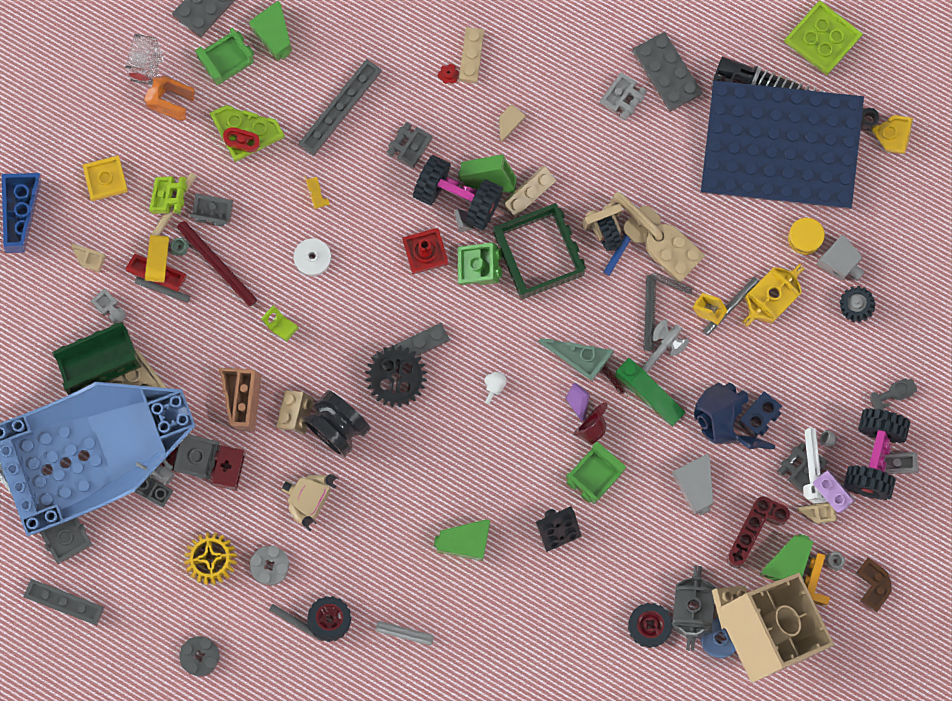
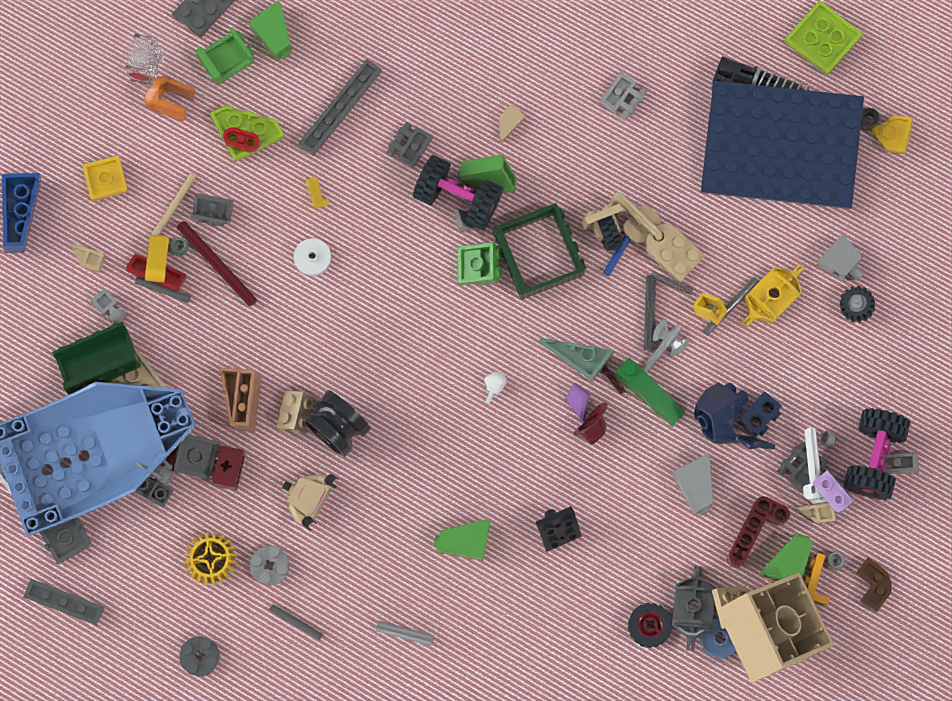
lime plate [149,176,187,214] -> none
lime bracket [261,305,299,342] -> none
black wheel [307,596,351,642] -> none
black gear [365,345,427,407] -> none
dark grey plate [372,323,450,371] -> none
red plate [402,228,449,275] -> none
red plant [438,64,459,84] -> none
tan plate [459,27,484,84] -> none
tan plate [502,166,556,218] -> none
bright green panel [566,441,626,504] -> none
dark grey plate [632,32,702,112] -> none
yellow head [788,217,825,255] -> none
dark grey piece [870,378,917,410] -> none

